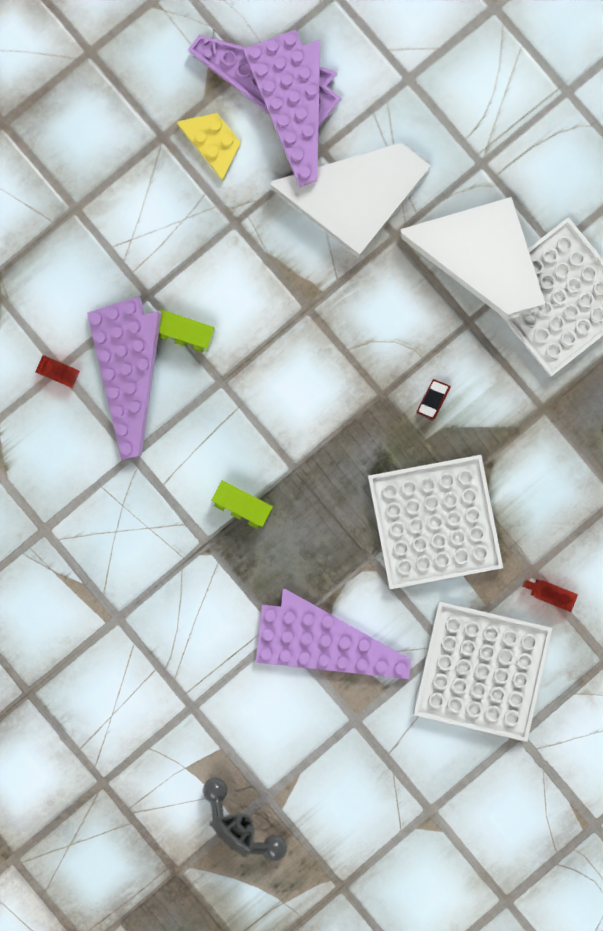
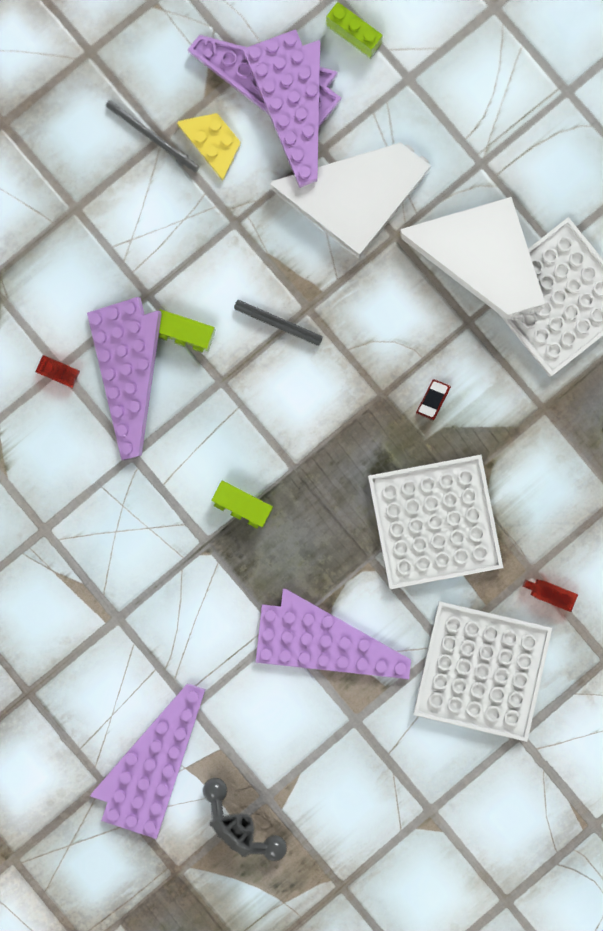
none -> lavender wing [90,683,206,839]
none -> dark grey bar [106,100,200,173]
none -> dark grey axle [234,300,323,346]
none -> lime brick [326,1,383,58]

